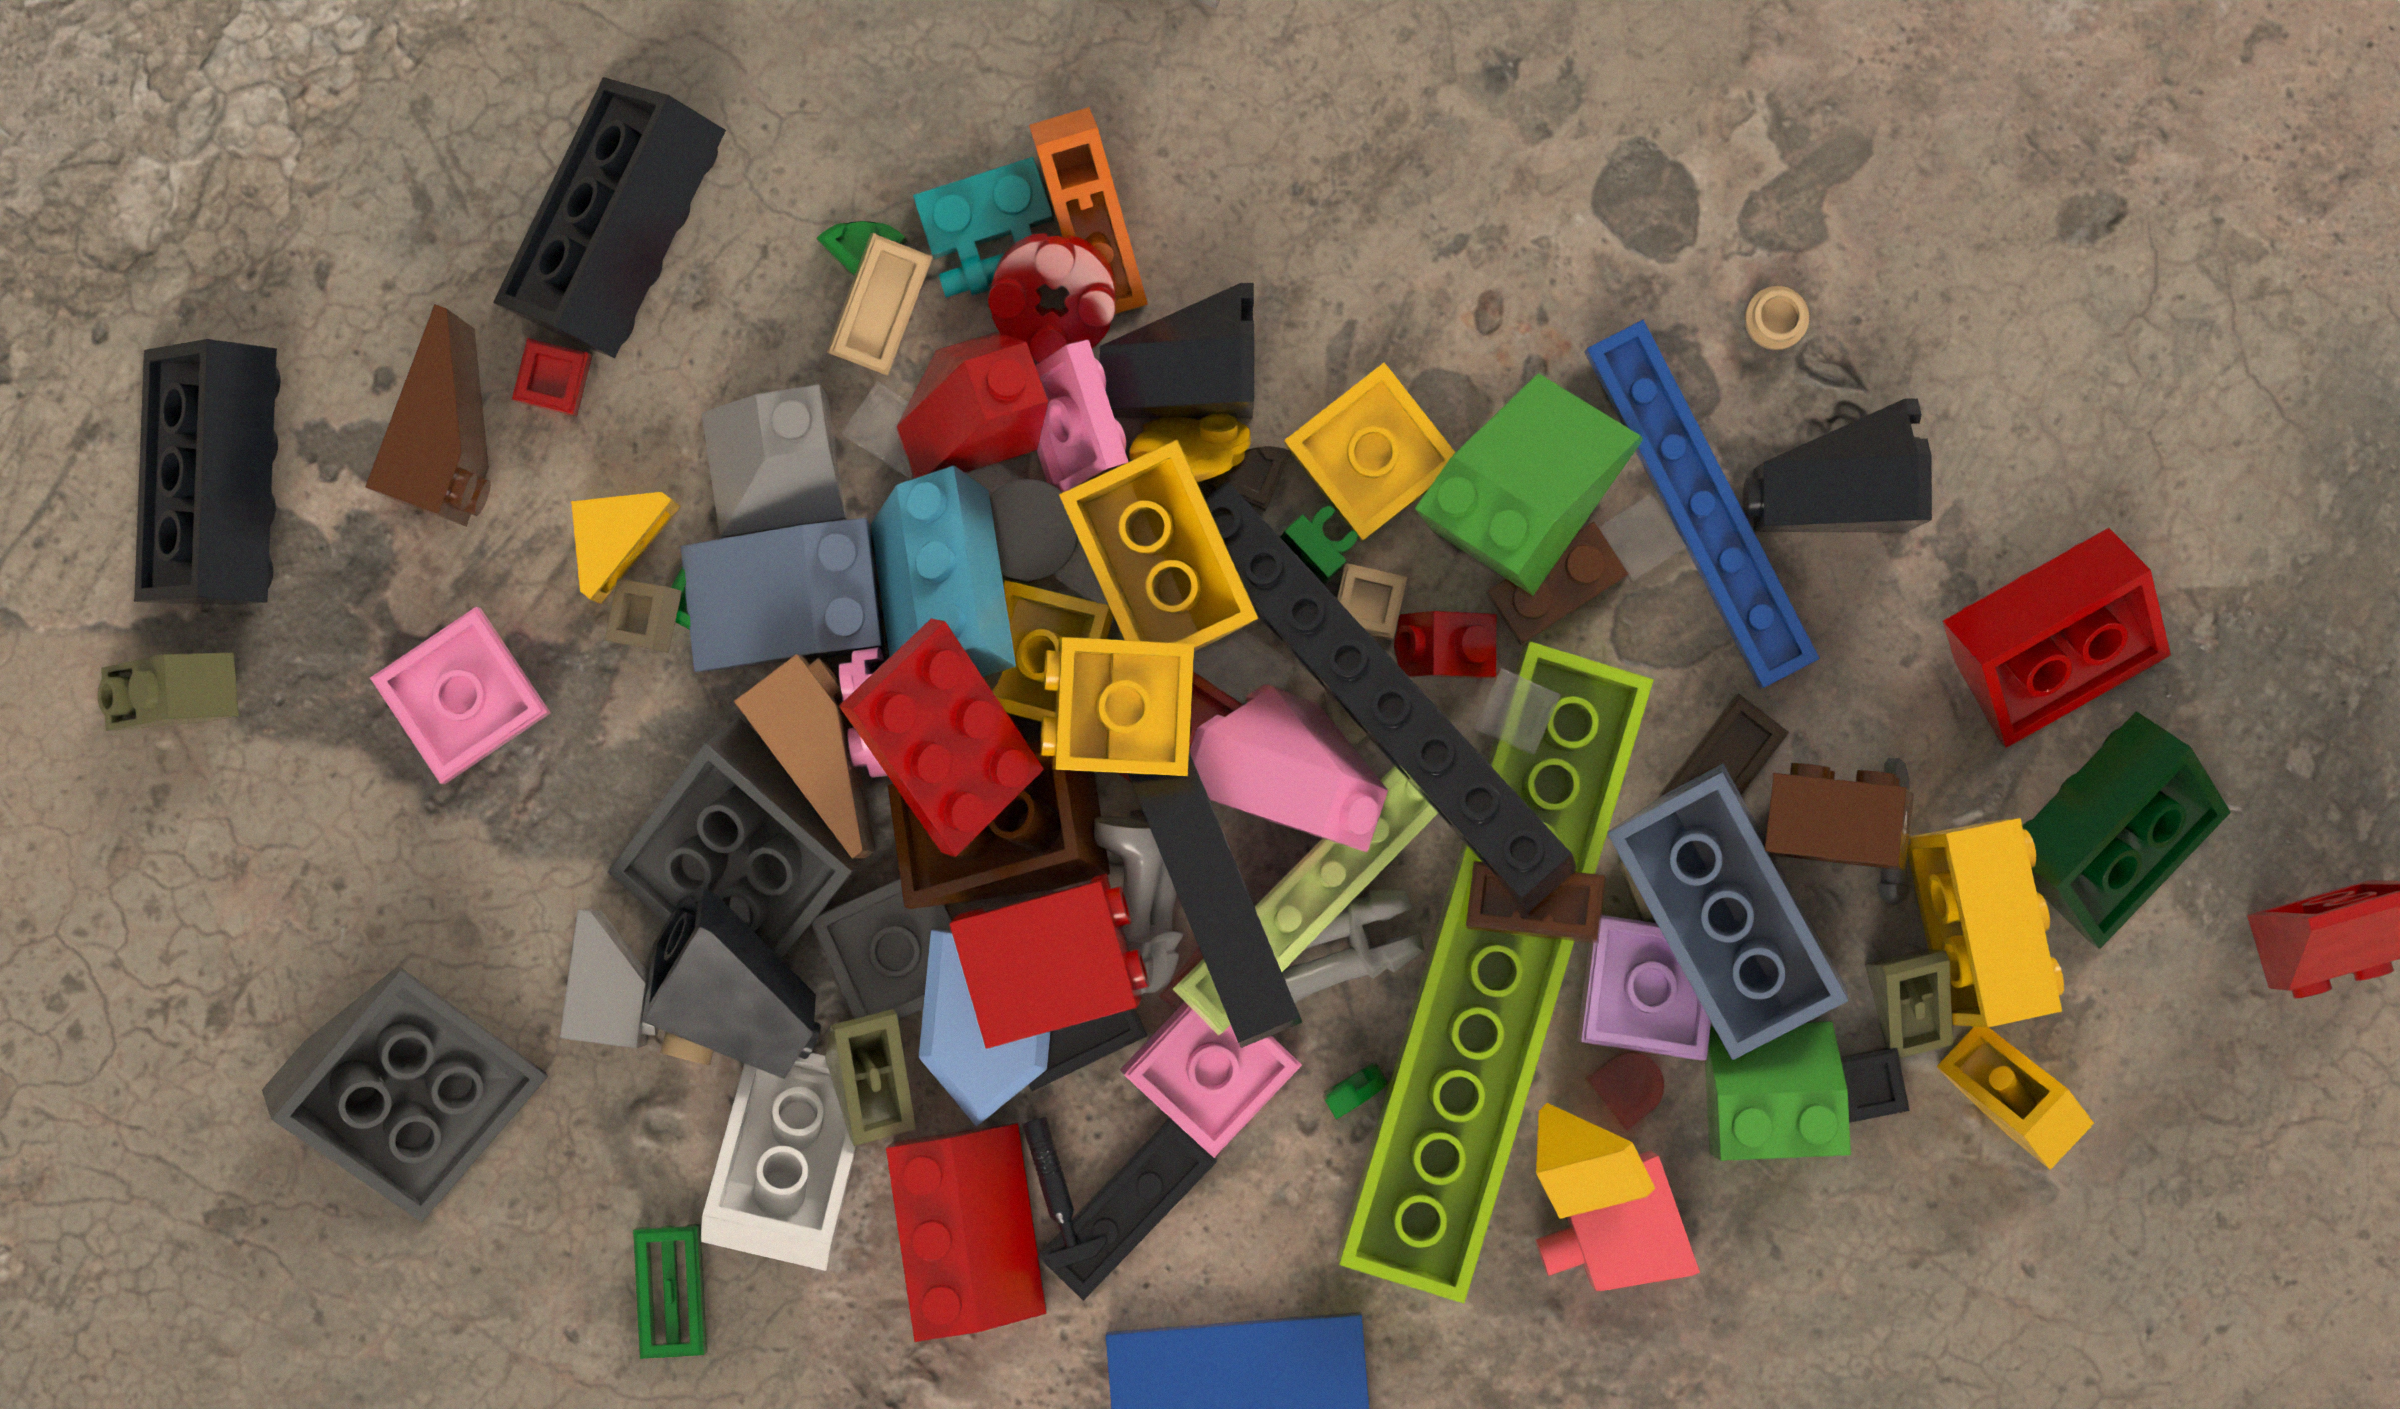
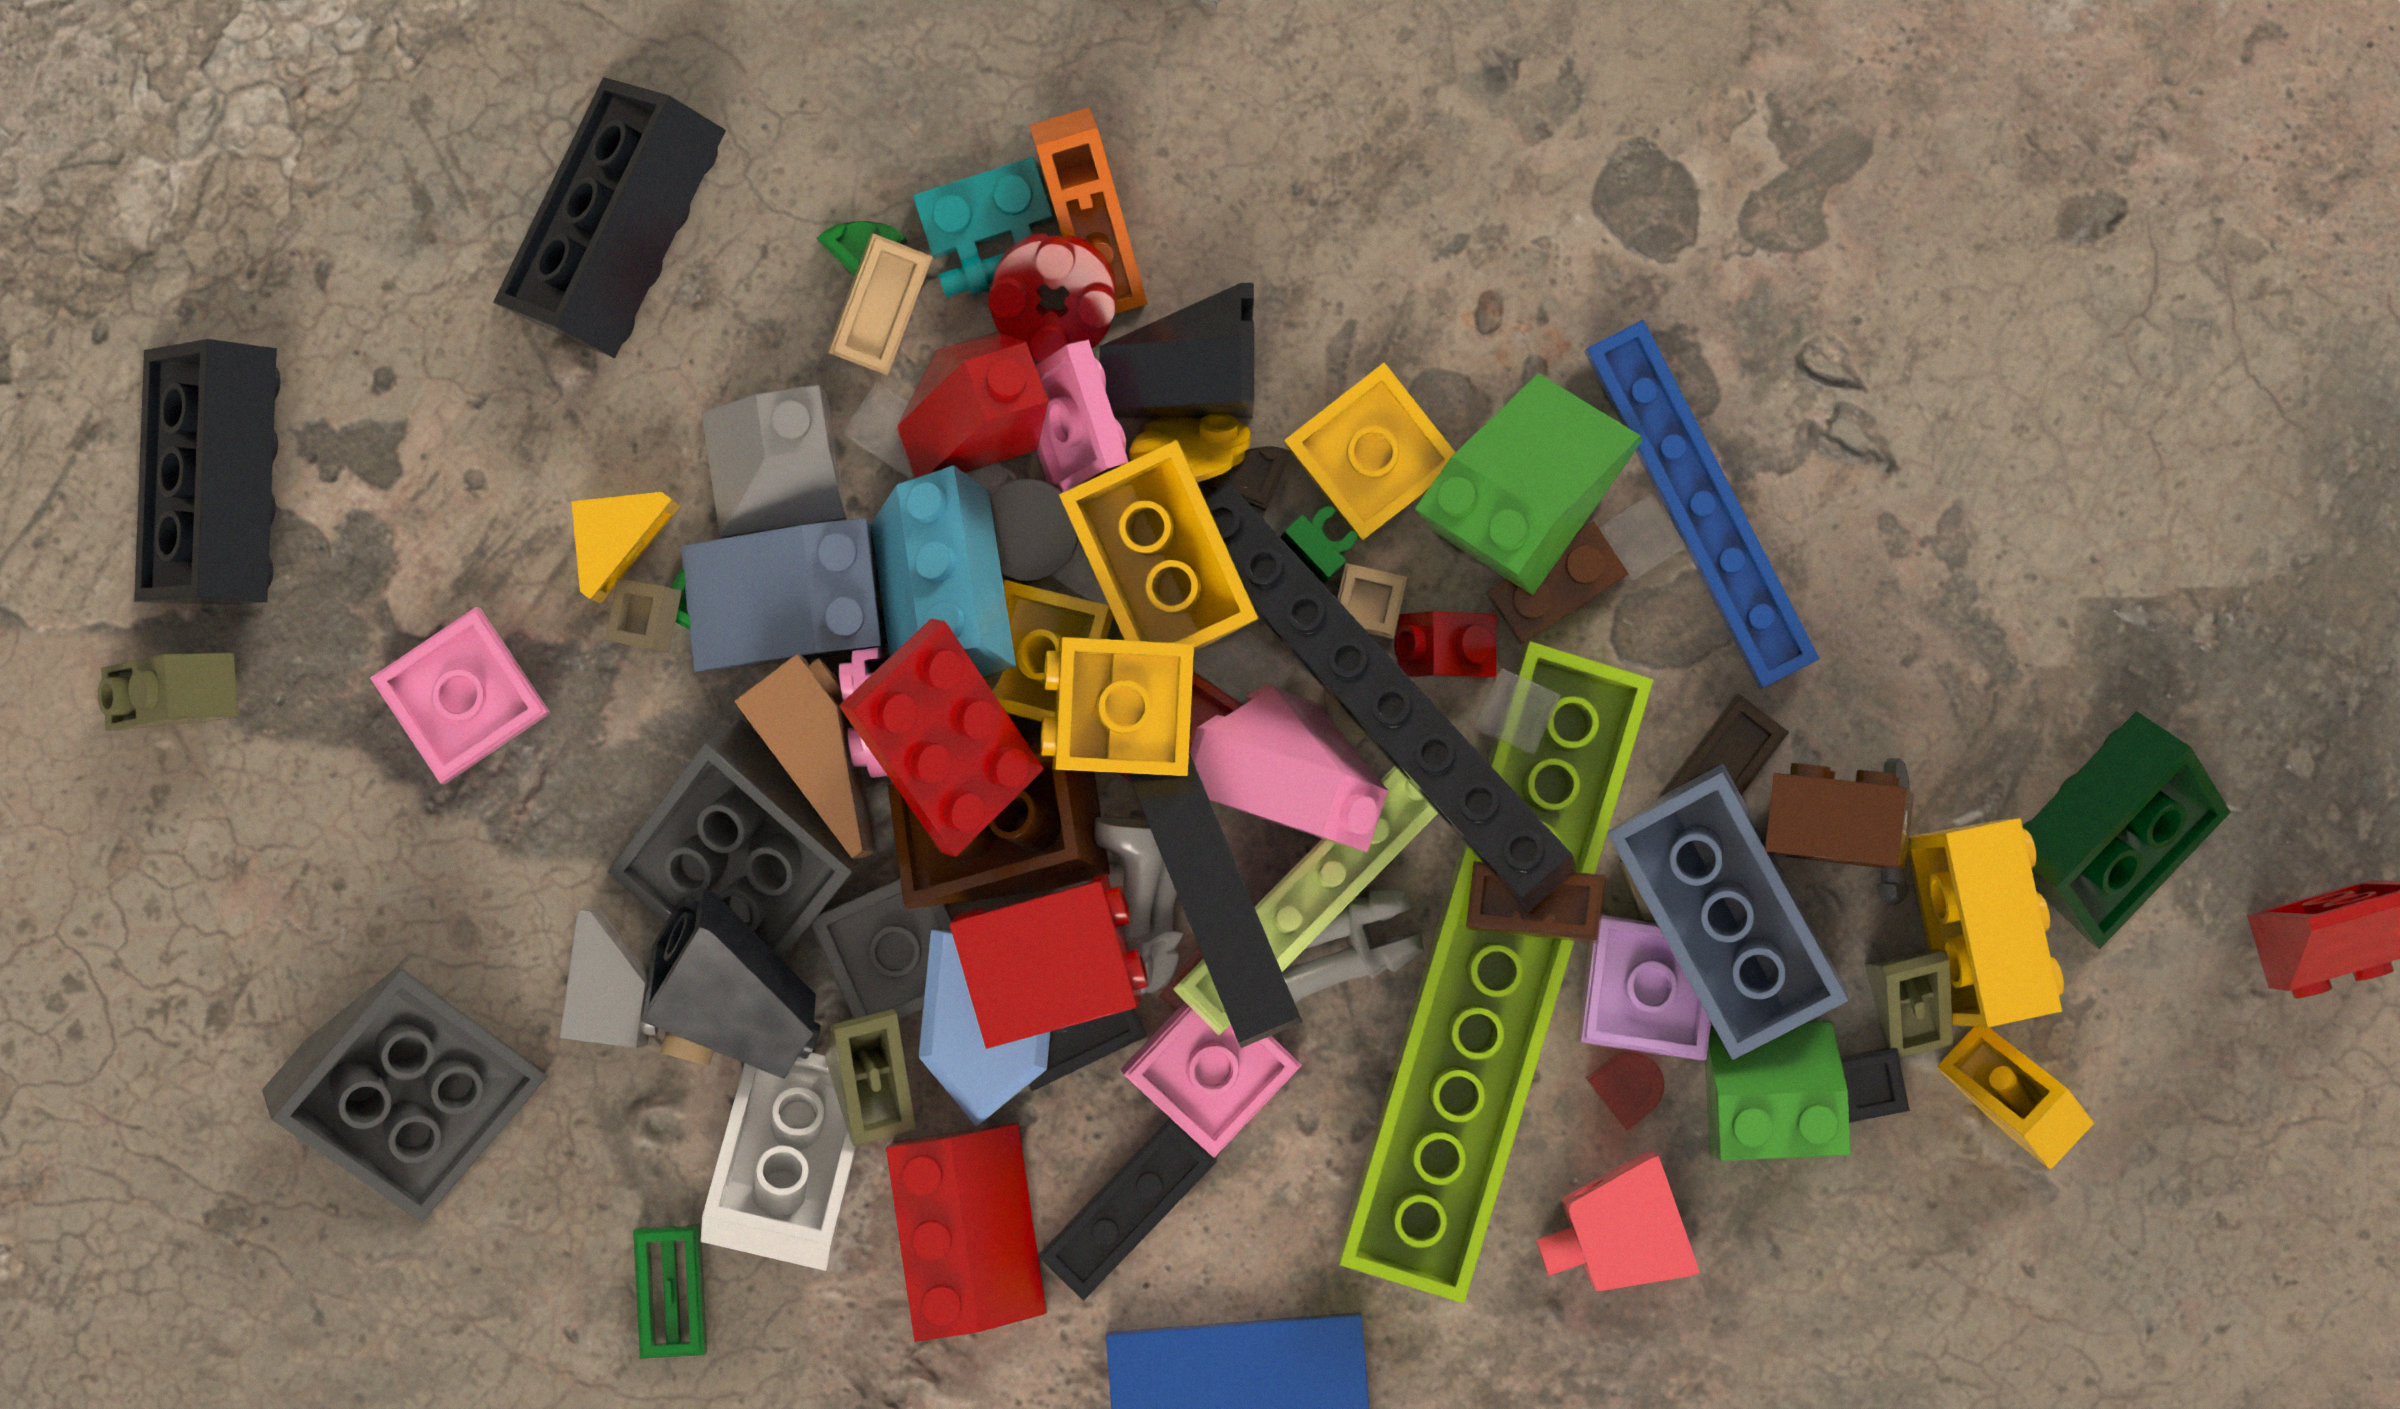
reddish brown slope [365,304,491,527] -> none
red tile [512,338,592,417] -> none
black piece [1022,1117,1108,1271] -> none
green tile [1323,1063,1388,1120] -> none
yellow slope [1536,1103,1656,1219] -> none
black slope [1743,398,1932,533] -> none
tan plate [1745,286,1809,350] -> none
red slope [1942,527,2171,748] -> none

